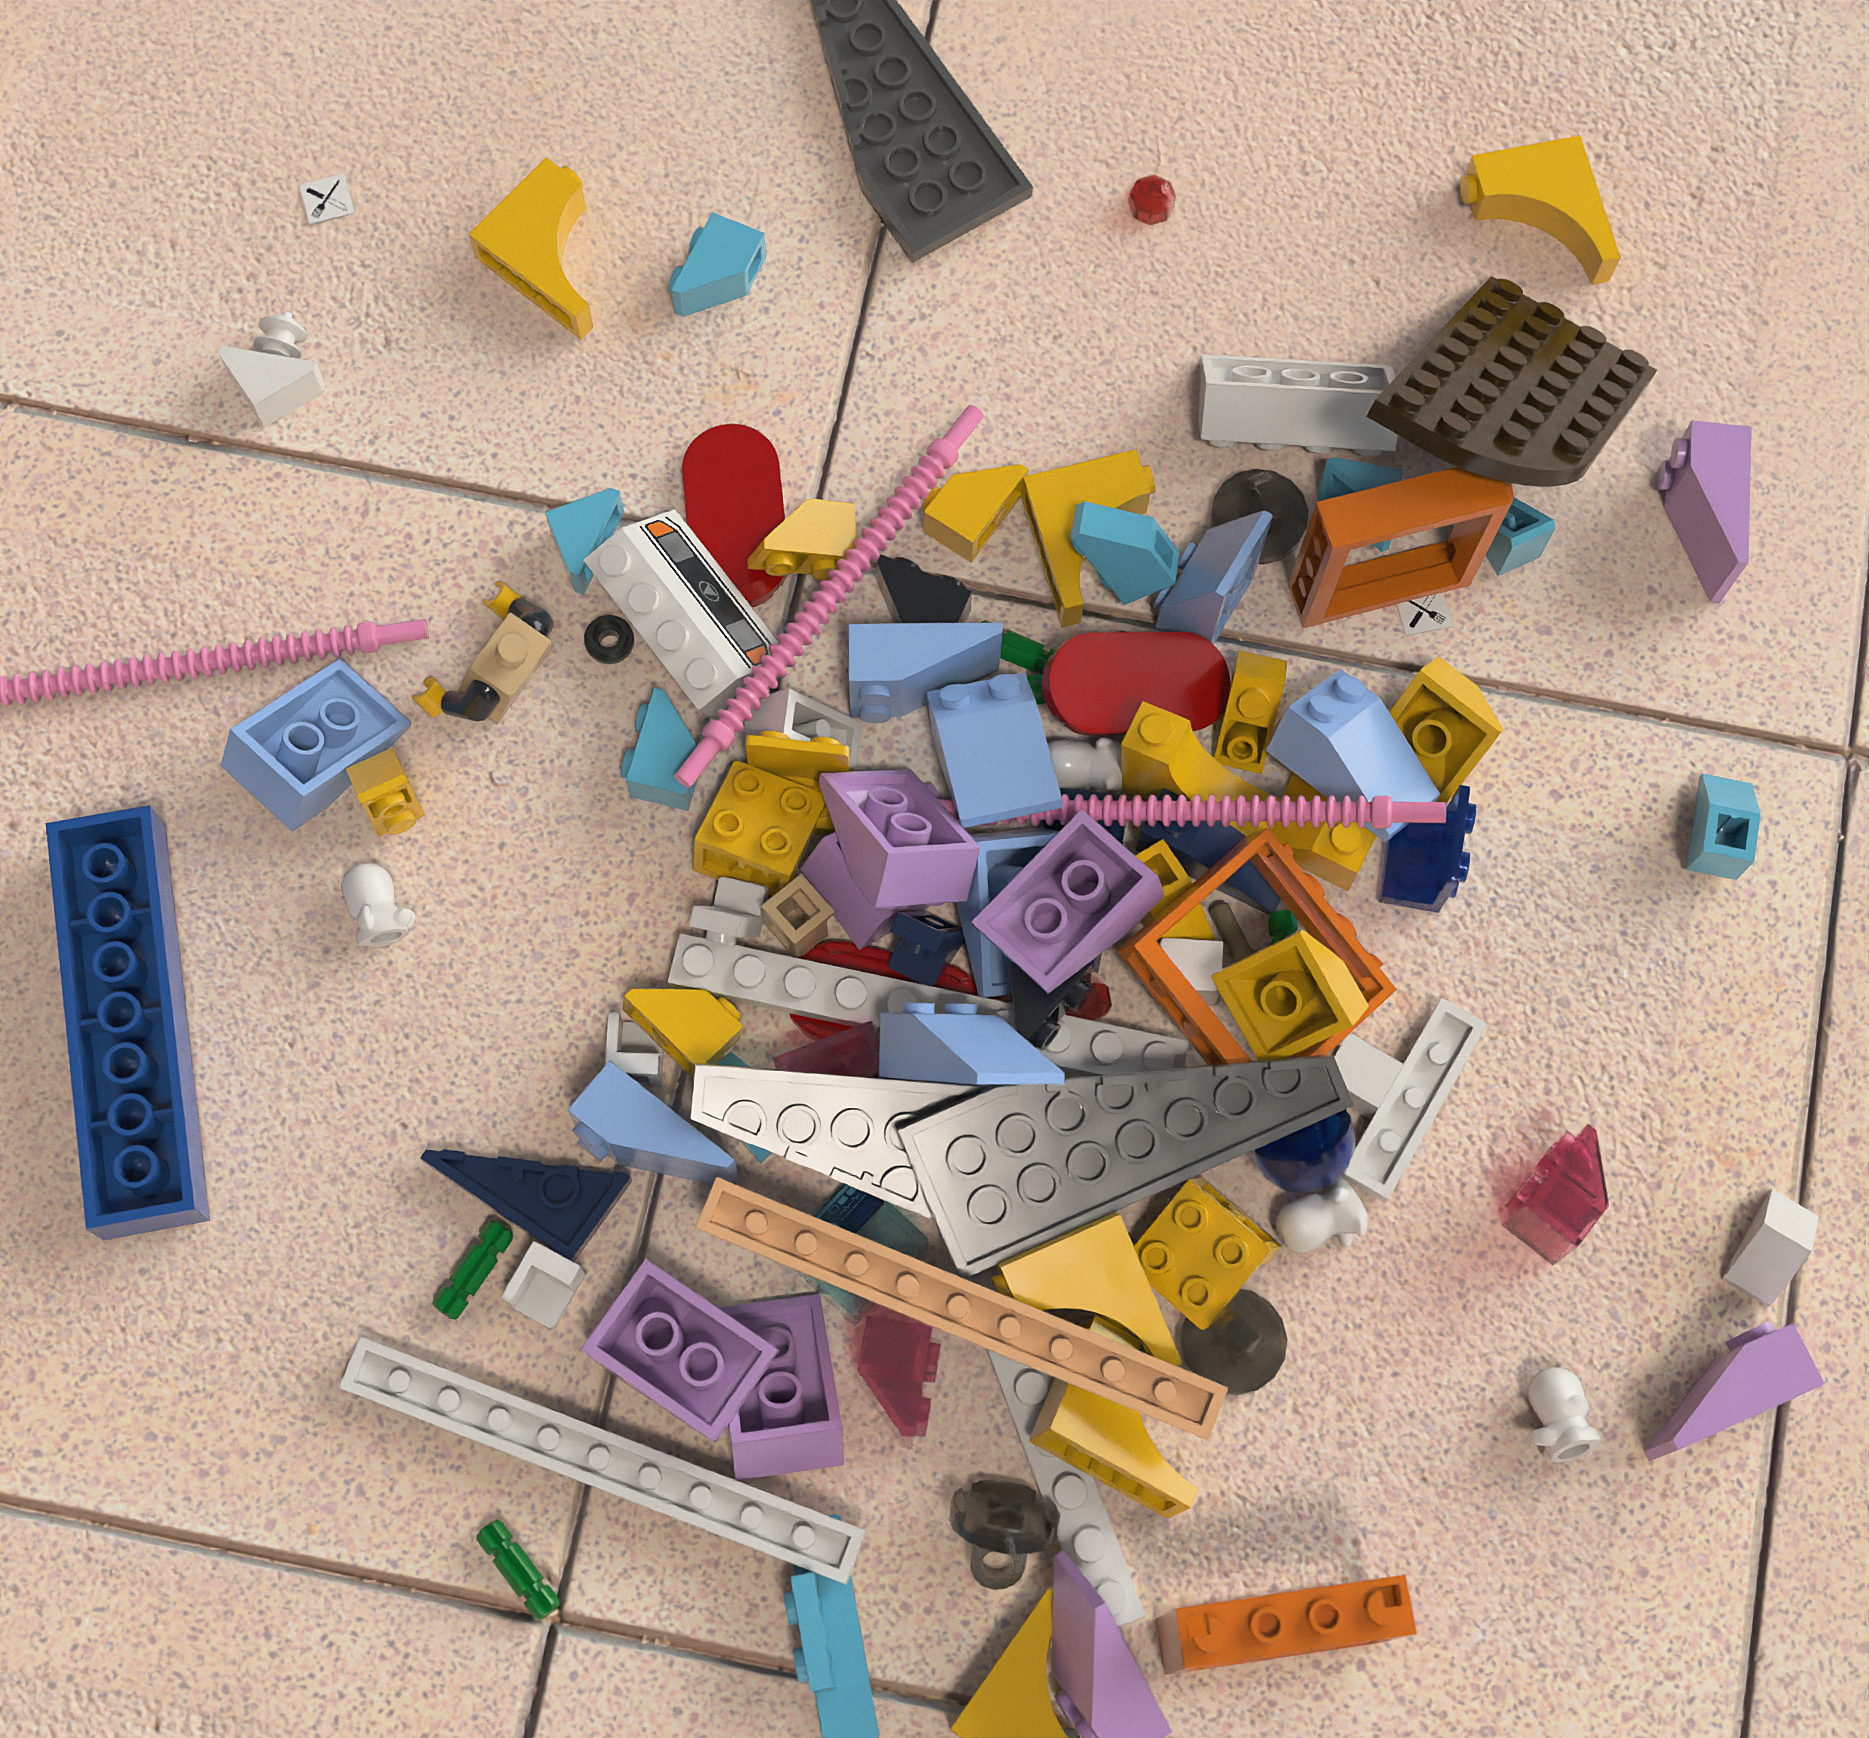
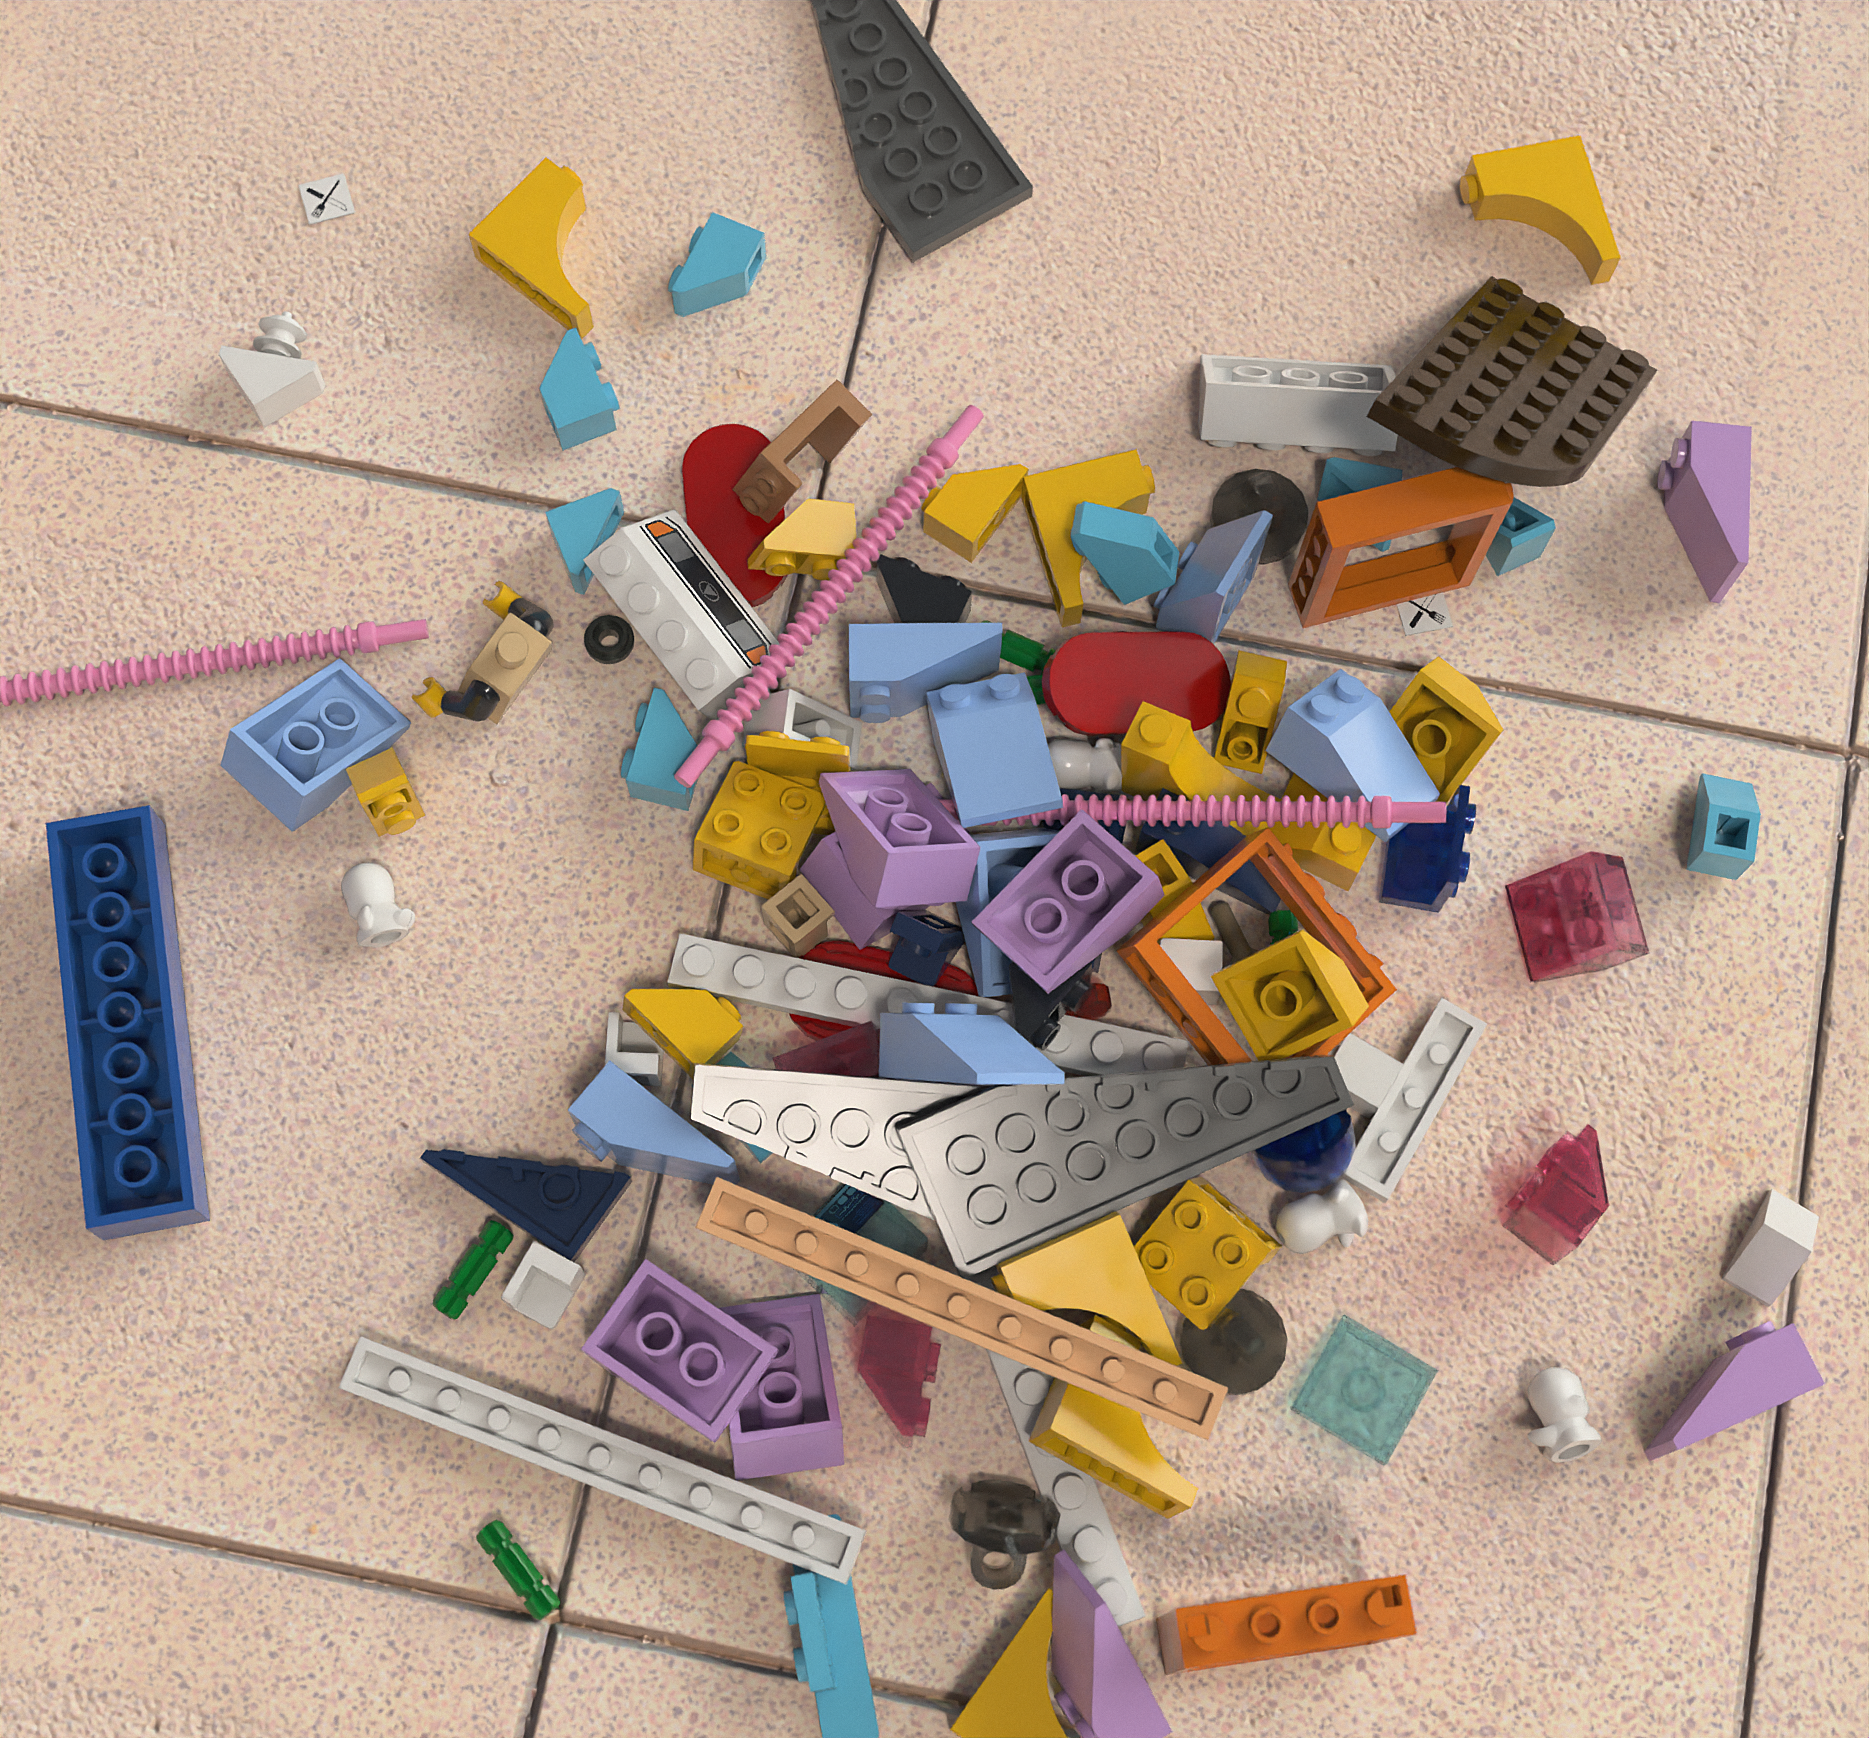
white bracket [689,877,769,945] -> none
clear red tile [1128,174,1176,225] -> none
none -> medium azure slope [539,327,620,451]
none -> medium nougat panel [733,379,873,523]
none -> clear light blue tile [1289,1315,1438,1466]
none -> clear pink slope [1505,851,1650,983]

